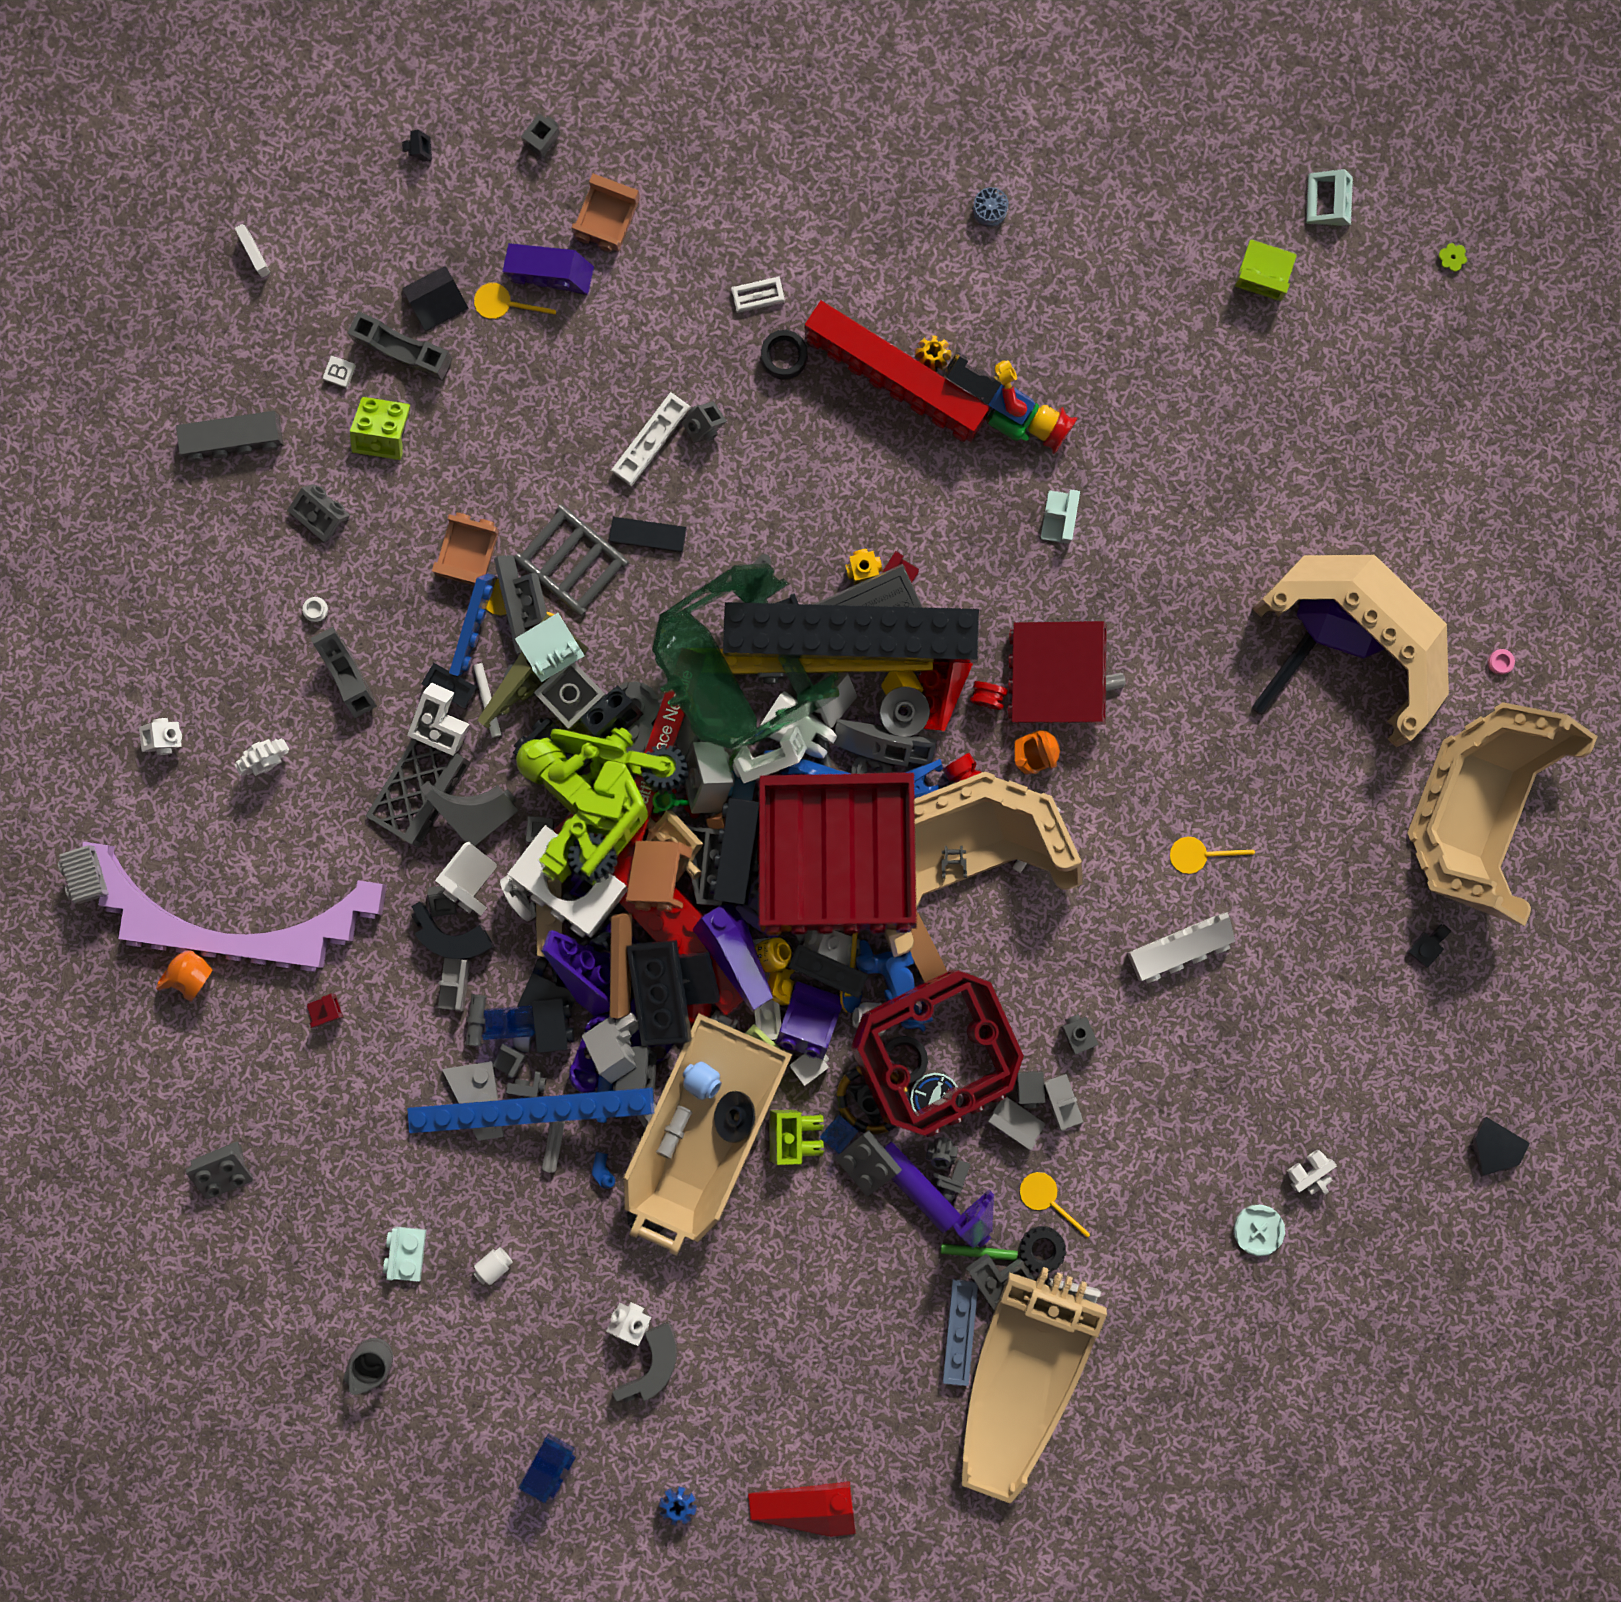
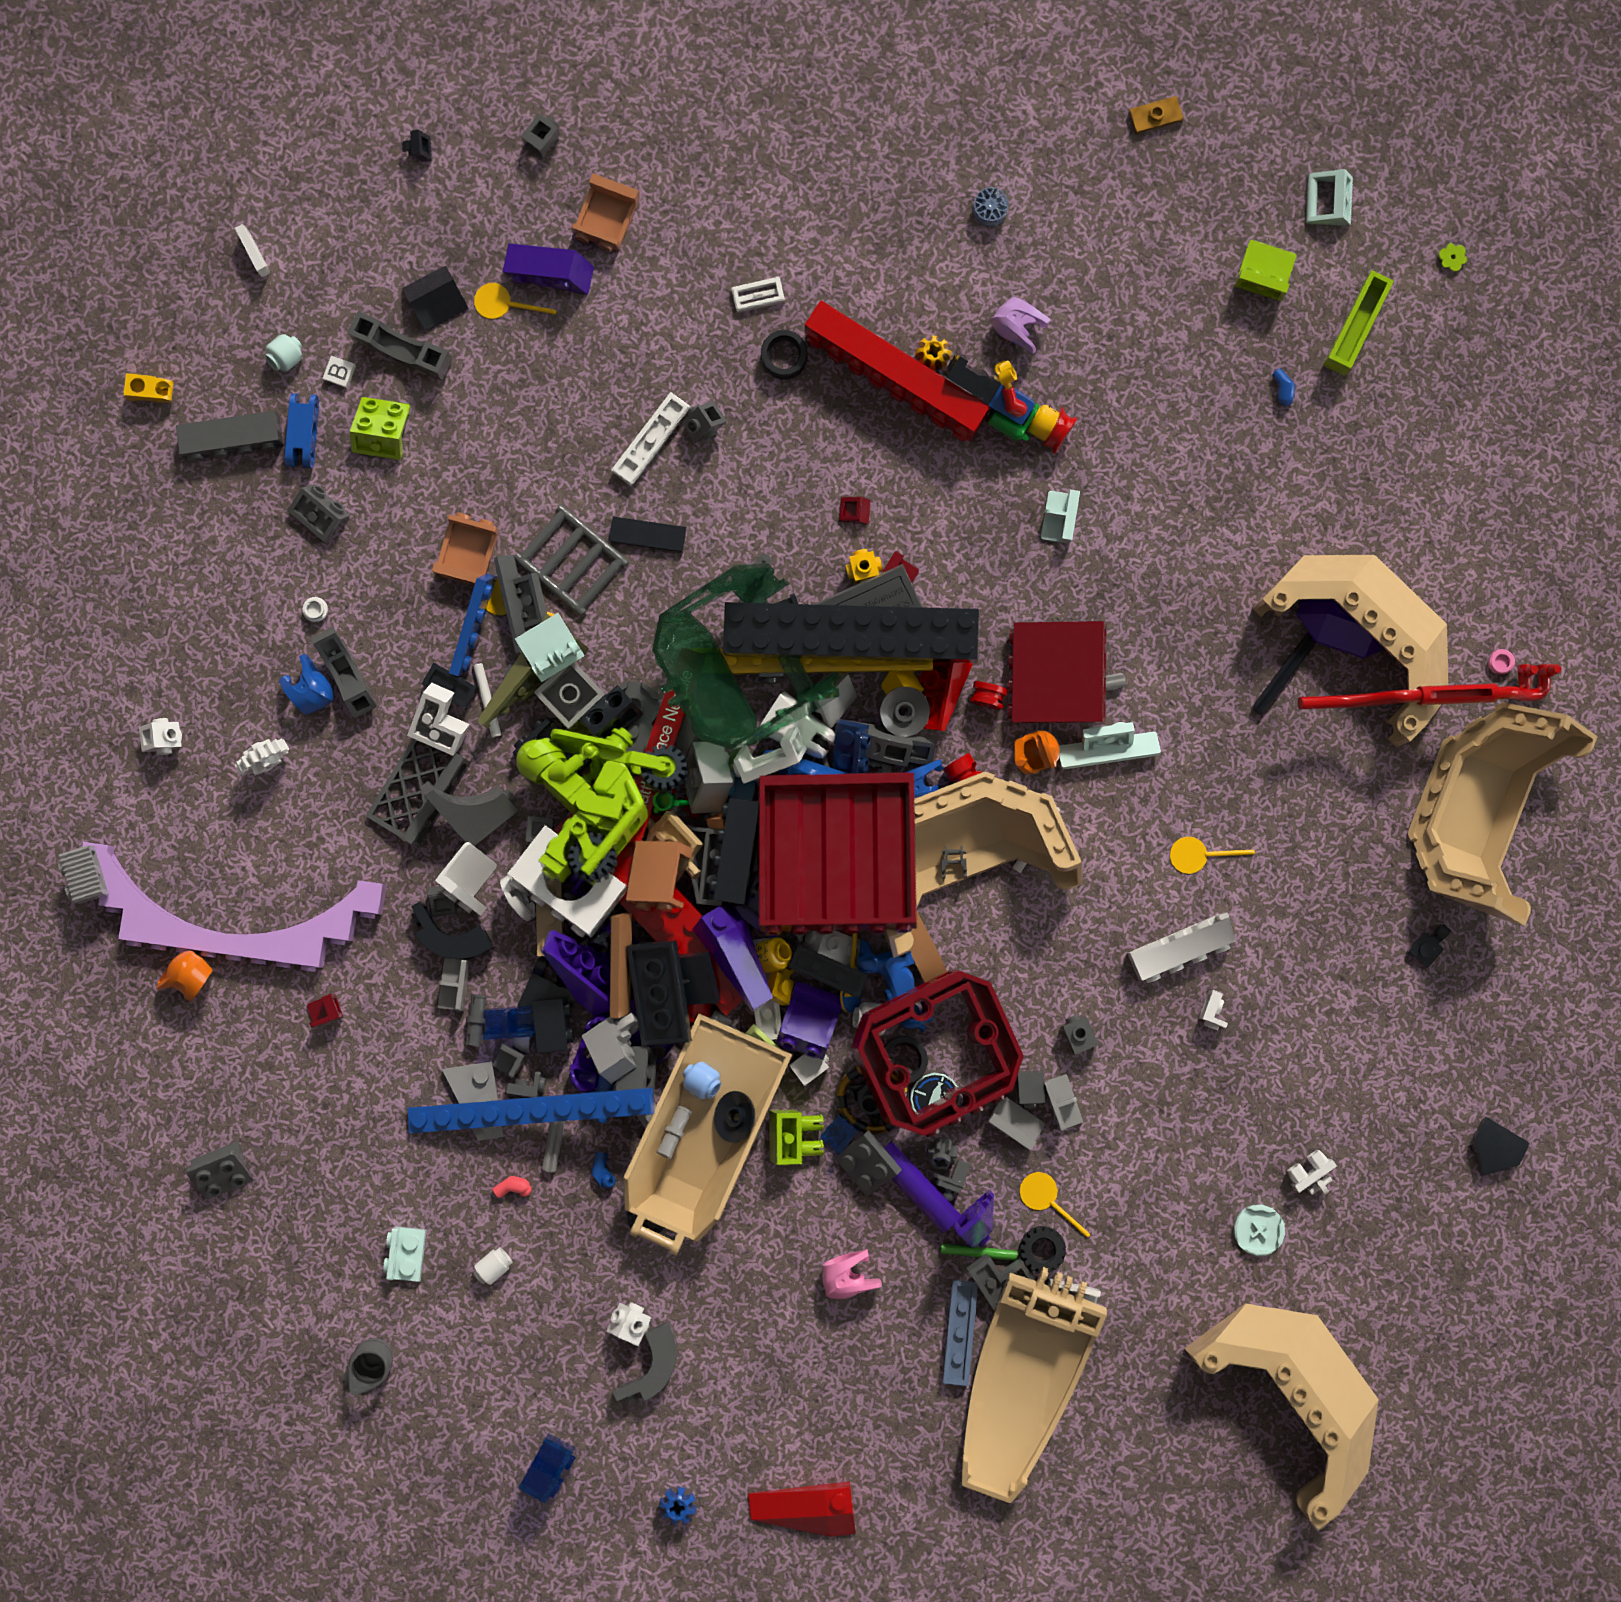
none -> yellow leg [123,373,174,403]
none -> light aqua head [264,334,302,371]
none -> blue helmet [279,654,334,715]
none -> blue piece [285,393,319,468]
none -> coral arm [492,1176,532,1199]
none -> bright pink helmet [823,1249,882,1299]
none -> dark blue bracket [833,719,871,774]
none -> dark red slope [839,497,871,524]
none -> lavender helmet [990,297,1051,354]
none -> light aqua bracket [1059,722,1161,770]
none -> pearl gold plate [1129,96,1184,135]
none -> tan windscreen [1184,1303,1379,1530]
none -> white bracket [1199,990,1228,1031]
none -> blue arm [1272,368,1295,407]
none -> red piece [1298,664,1561,710]
none -> lime brick [1323,270,1394,376]

